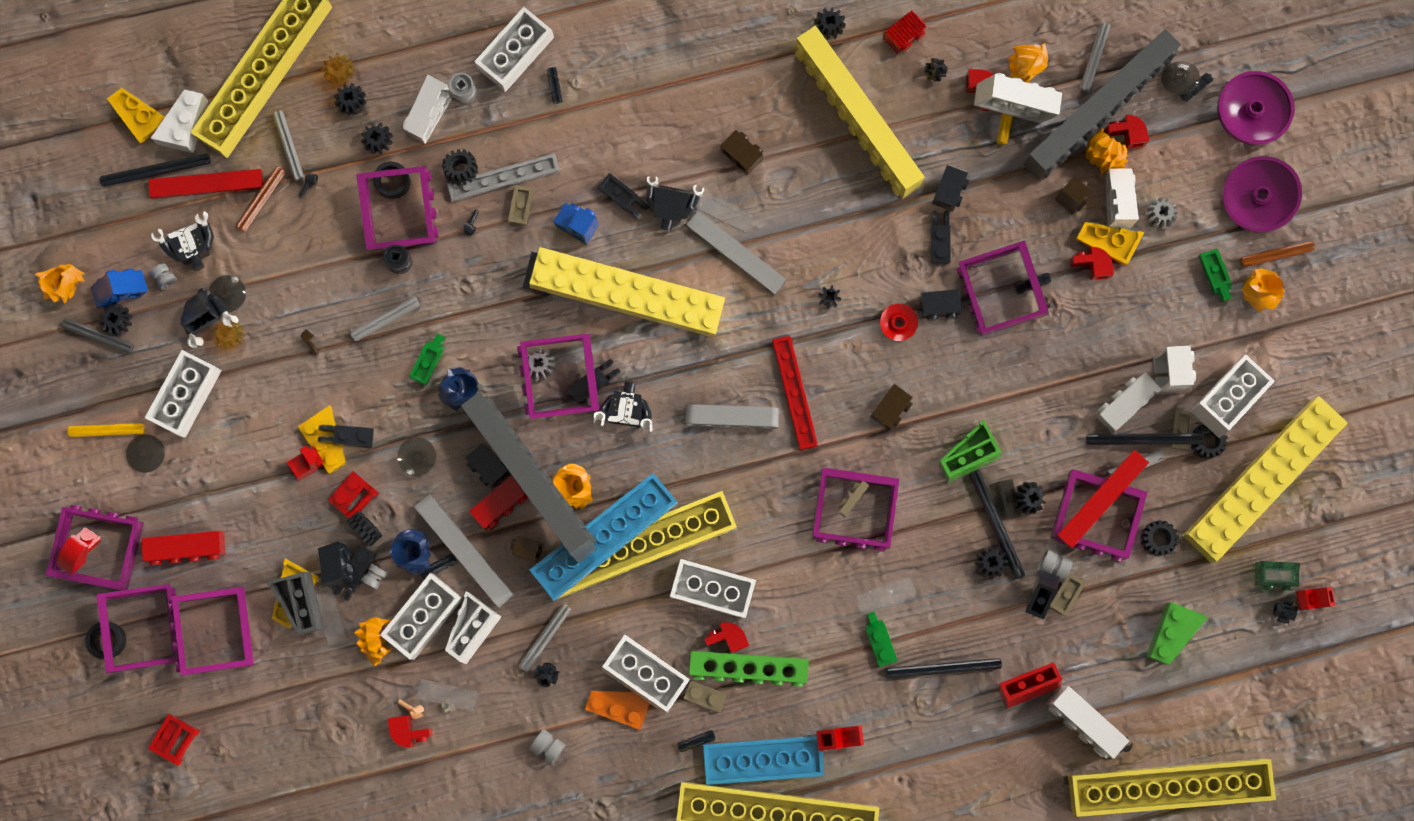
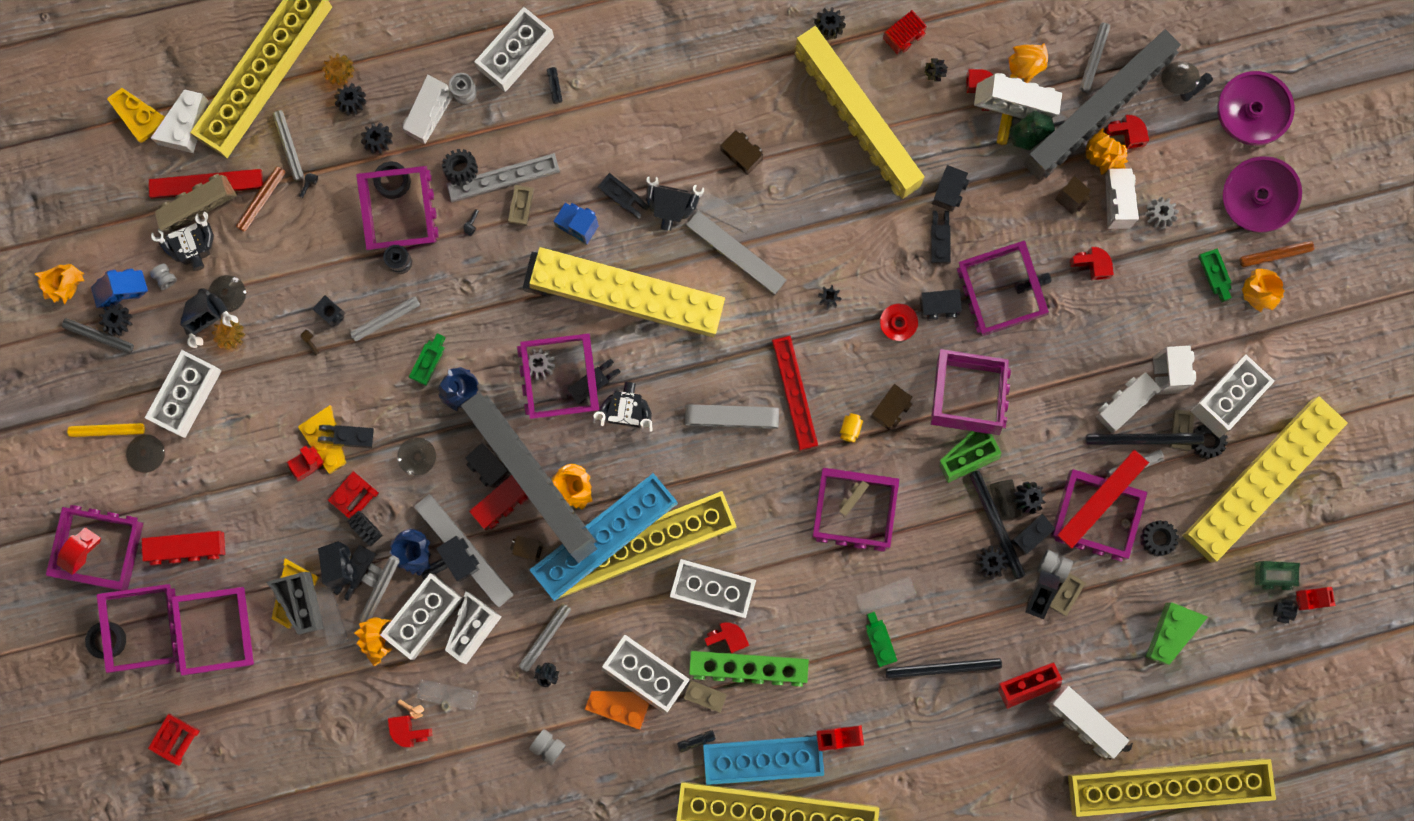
black axle [99,153,211,187] -> none
yellow wing [1075,222,1144,266] -> none
none -> dark tan slope [155,174,237,232]
none -> black brick [313,295,345,327]
none -> light grey axle [359,555,399,622]
none -> black brick [436,536,480,582]
none -> yellow brick [840,413,863,443]
none -> magenta window [930,349,1011,436]
none -> clear green window [1009,110,1055,150]
none -> black brick [1011,514,1056,556]

